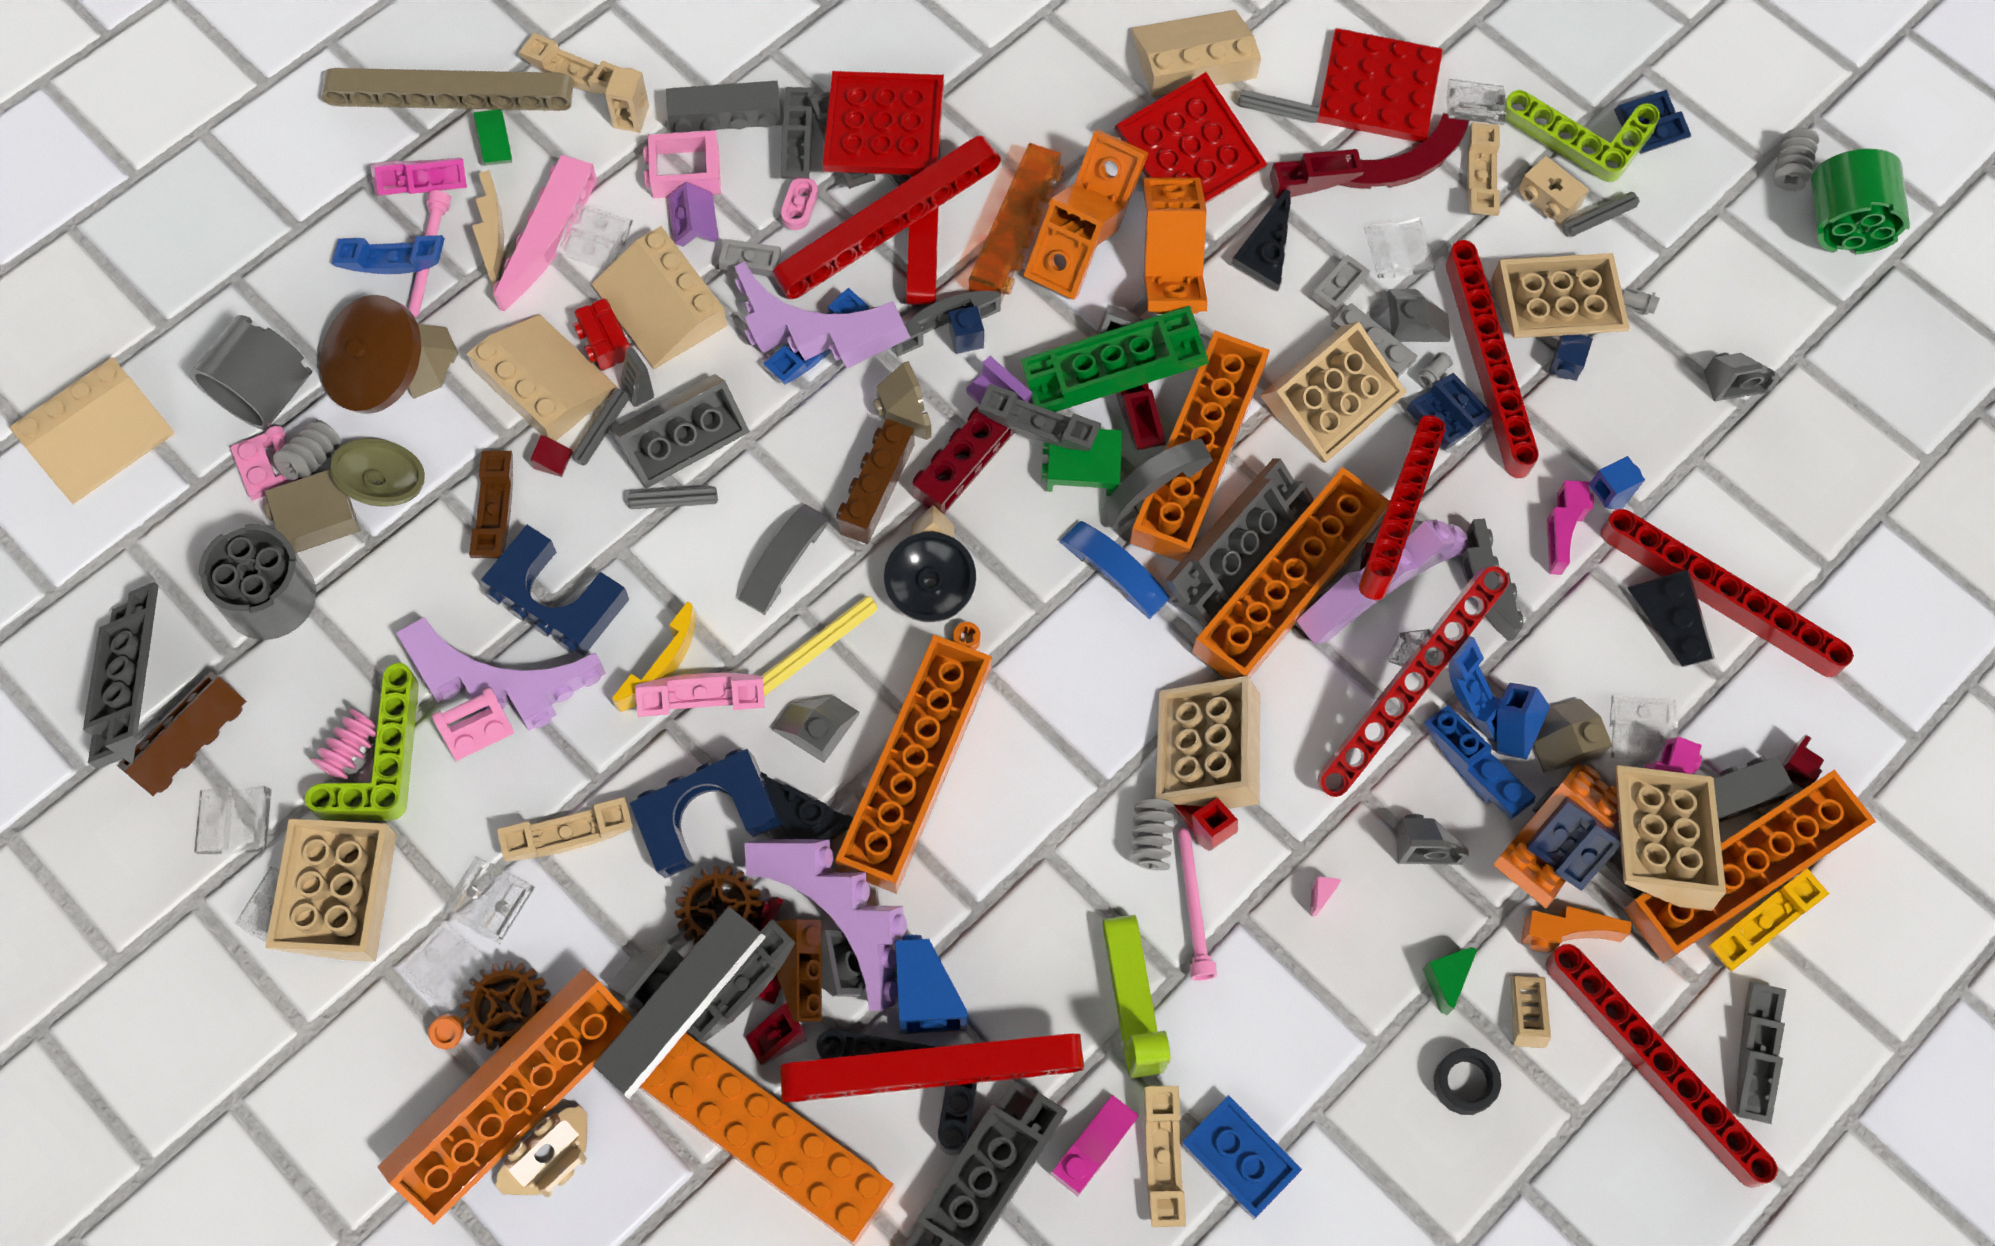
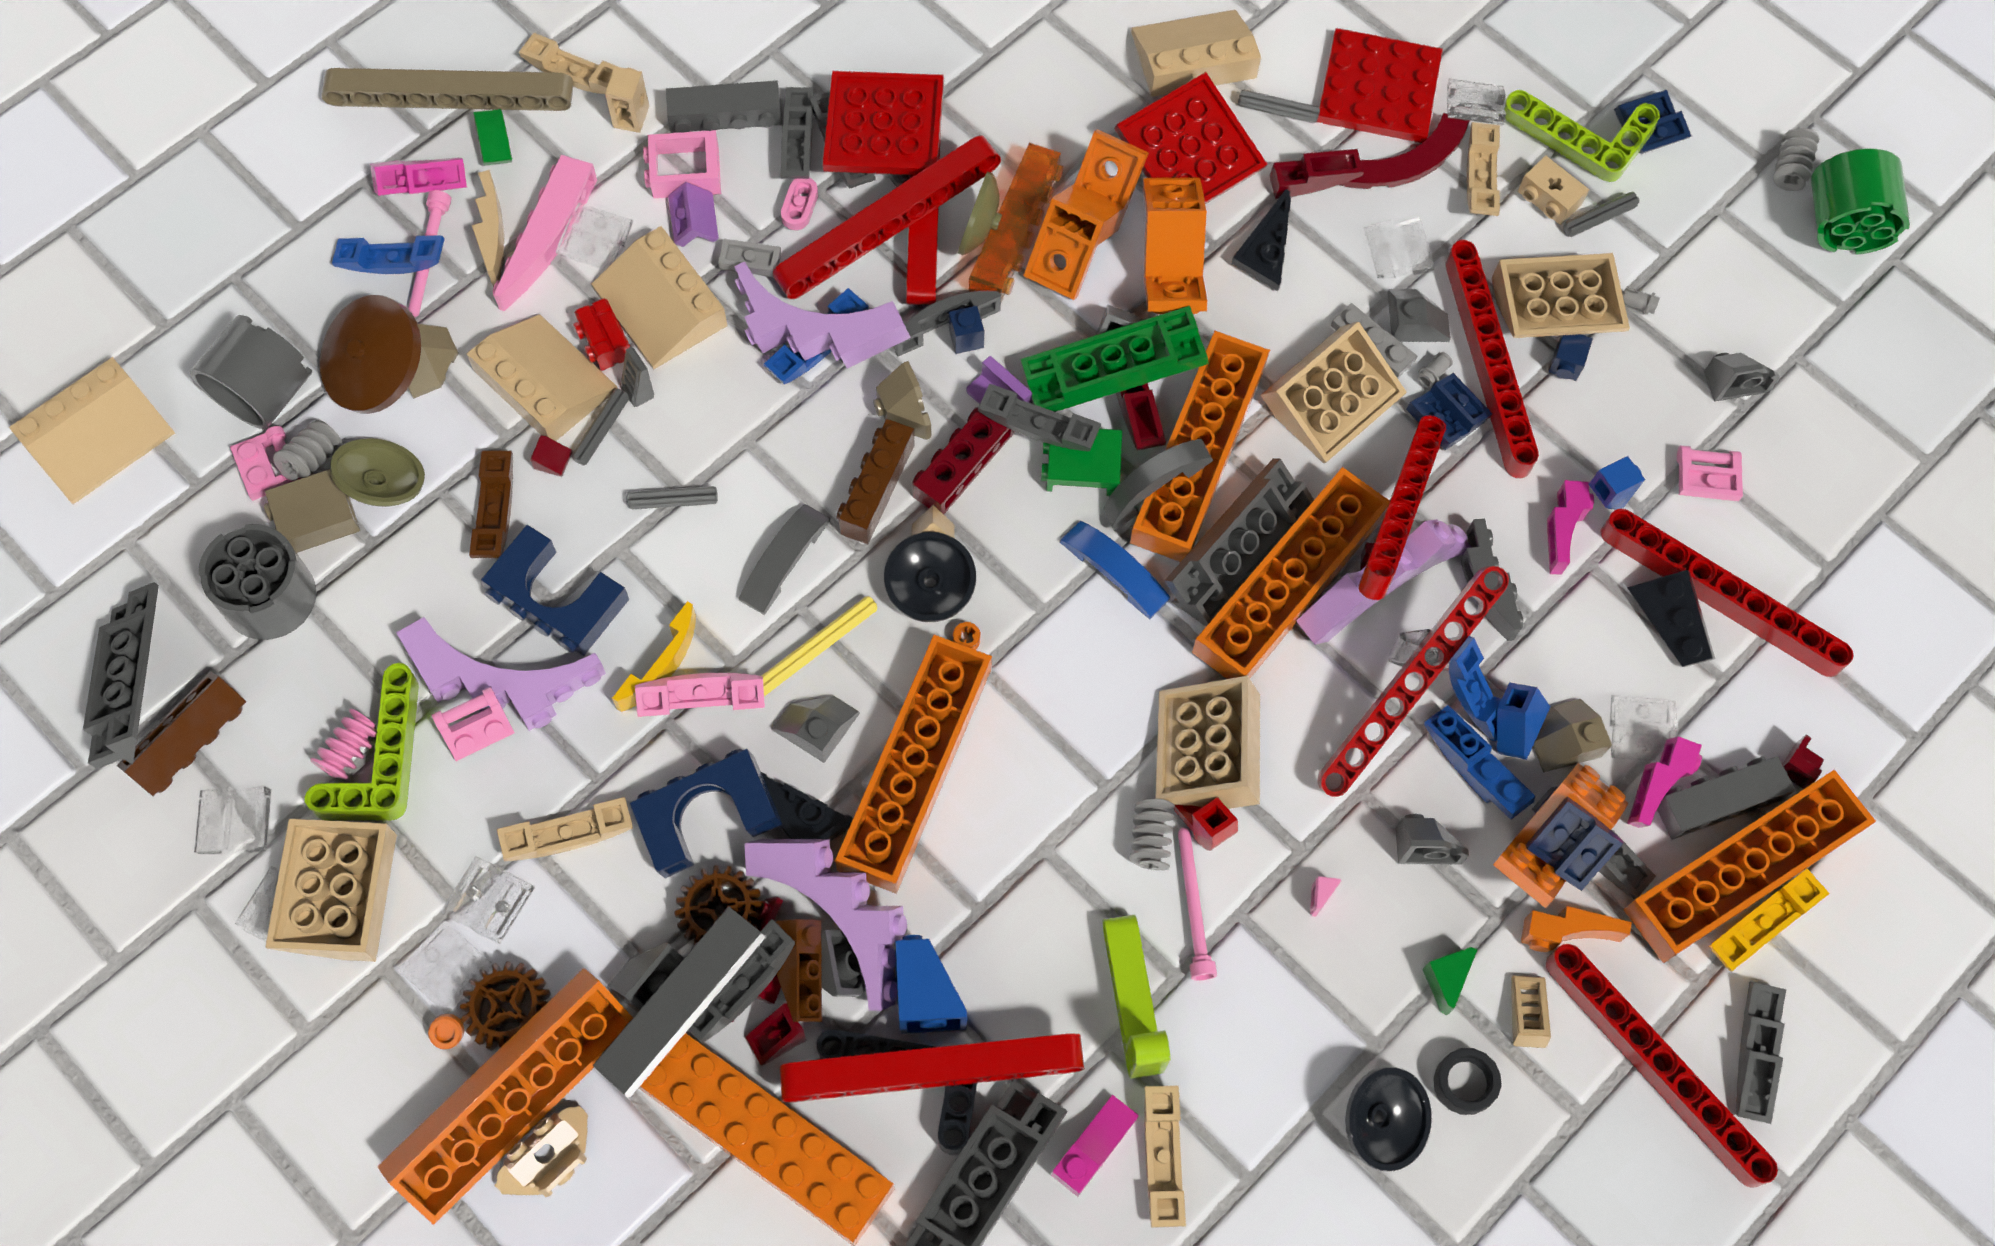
dark grey slope [611,374,750,489] -> none
blue plate [1181,1095,1303,1219] -> none
light grey plate [1311,254,1370,314] -> none
tan slope [1615,765,1726,911] -> none
none -> olive dish [957,171,1002,256]
none -> black dish [1345,1067,1432,1171]
none -> bright pink plate [1677,445,1743,501]

